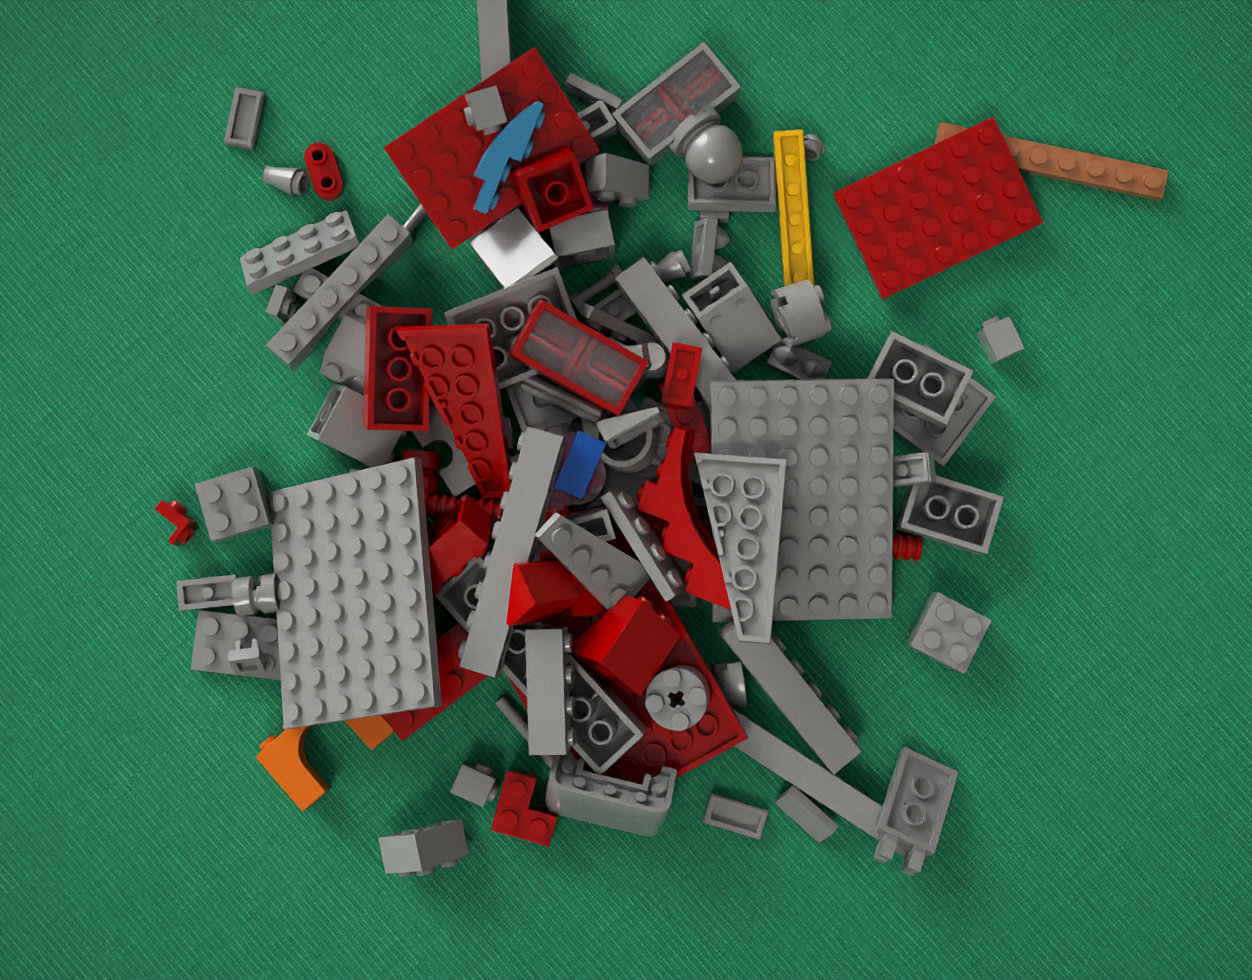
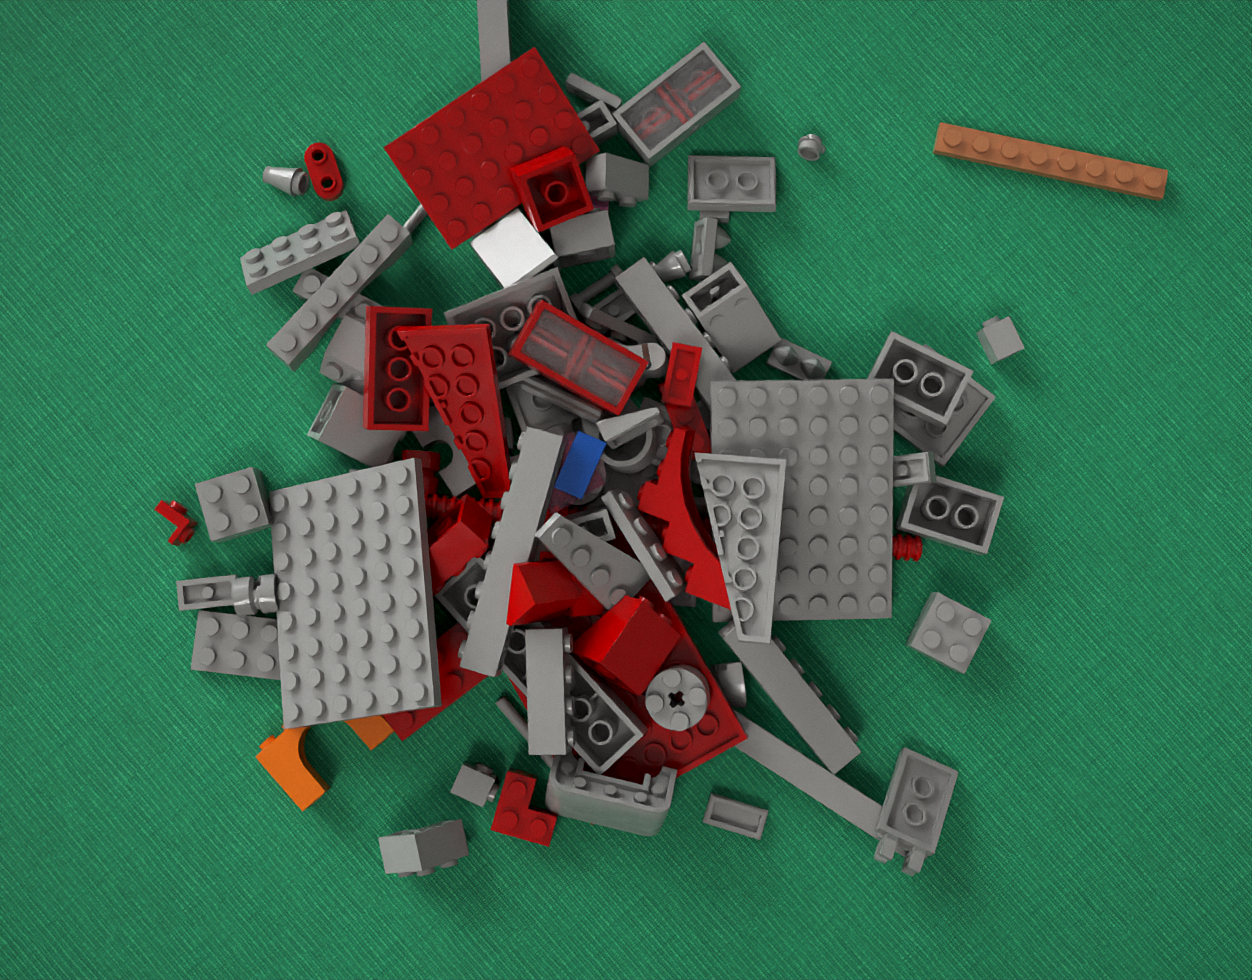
light grey tile [224,87,266,151] -> none
light grey tile [228,639,266,676] -> none
light grey plate [265,284,300,325] -> none
light grey brick [464,86,507,135] -> none
dark azure slope [473,102,545,214] -> none
light grey tile [668,106,743,184] -> none
light grey brick [770,279,831,347] -> none
yellow tile [773,129,814,286] -> none
light grey tile [774,785,838,843] -> none
red plate [832,116,1043,300] -> none

